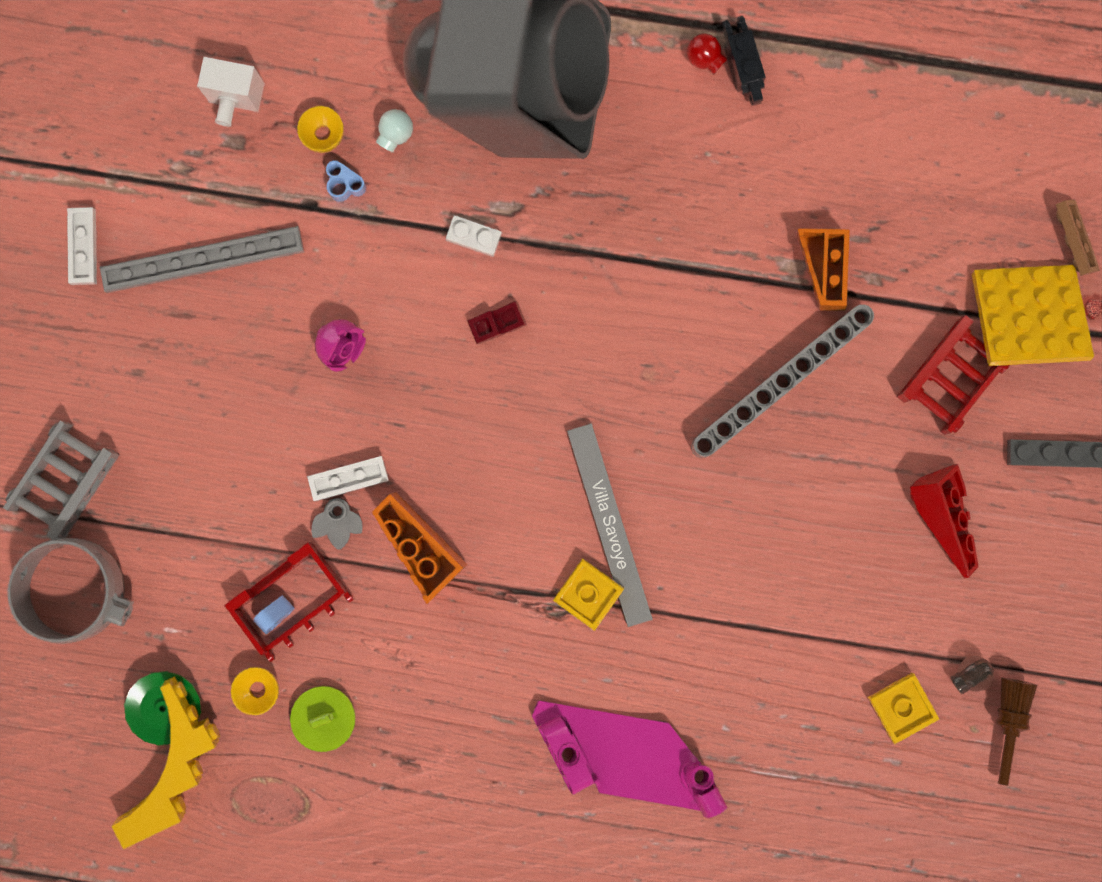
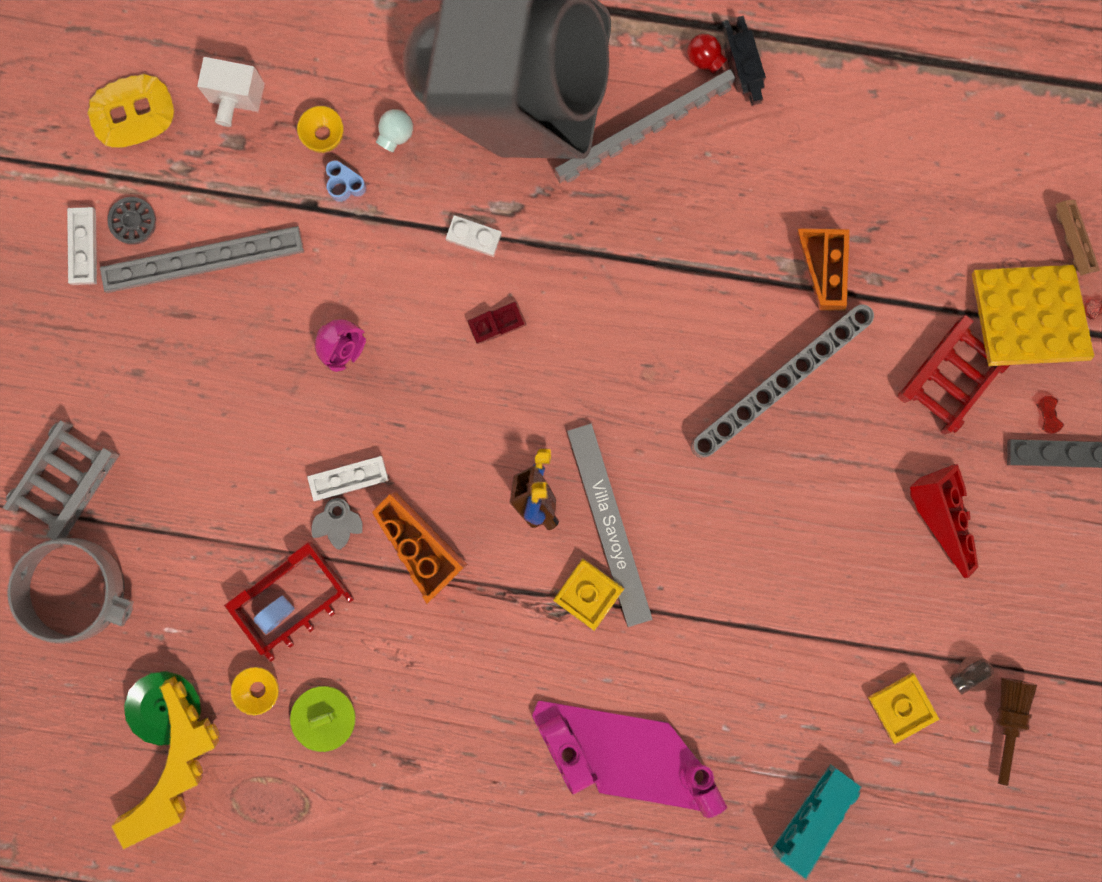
none -> yellow piece [87,74,174,148]
none -> flat silver wheel [108,197,157,245]
none -> torso [510,449,559,530]
none -> light grey plate [555,69,735,183]
none -> teal wedge [771,764,861,880]
none -> clear red piece [1036,396,1064,434]

